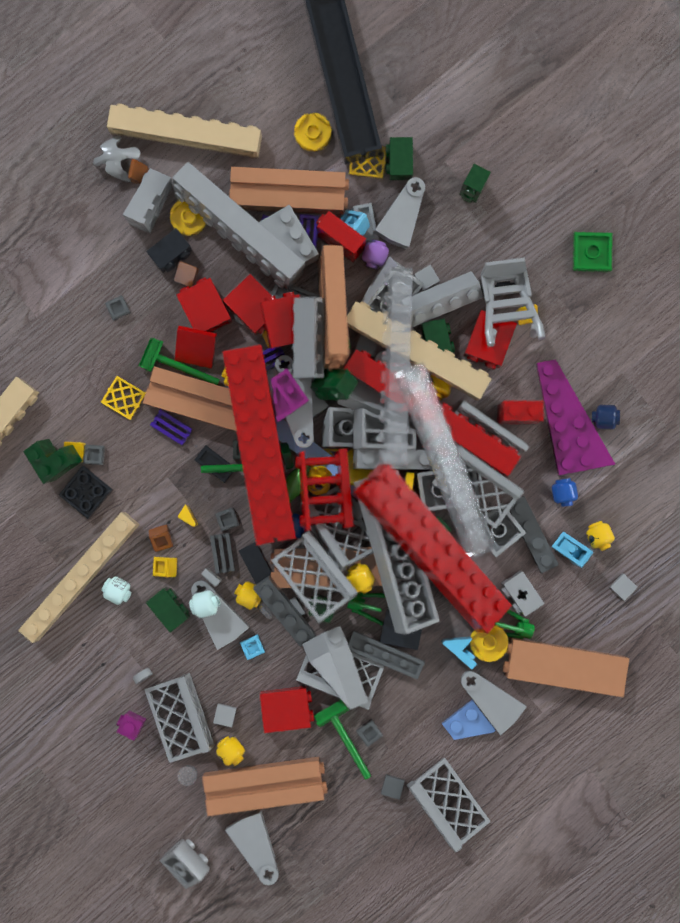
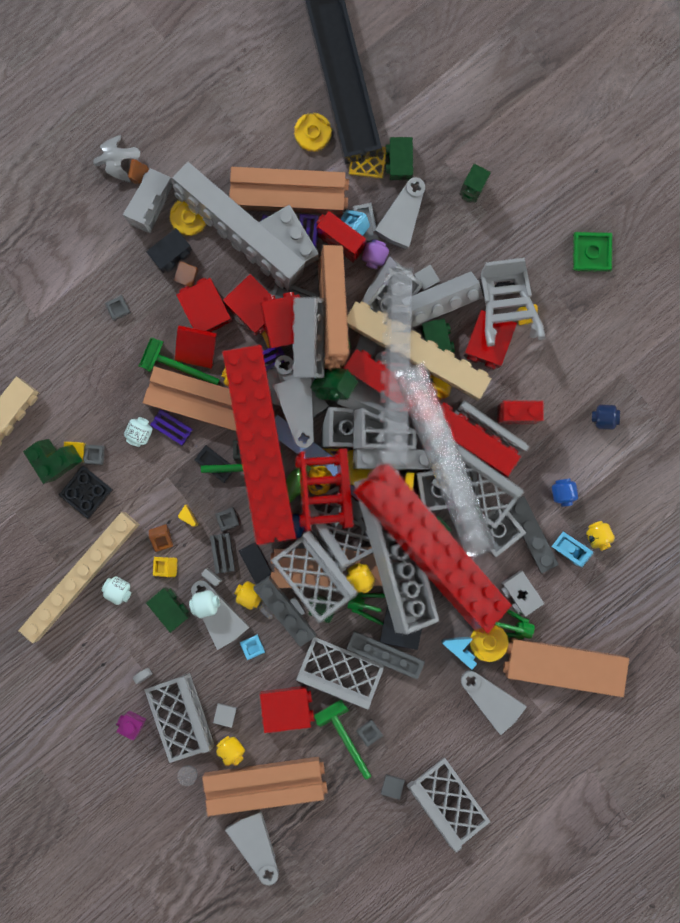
yellow window [101,376,146,420] -> none
tan brick [107,104,262,158] -> none
light grey brick [159,839,210,889] -> none
magenta wing [271,369,309,422] -> none
dark green tile [281,442,294,469] -> none
light grey wedge [302,626,368,710] -> none
medium blue wing [442,700,496,740] -> none
magenta wing [536,359,616,475] -> none
light grey tile [609,573,637,601] -> none
none -> light aqua head [124,417,153,447]

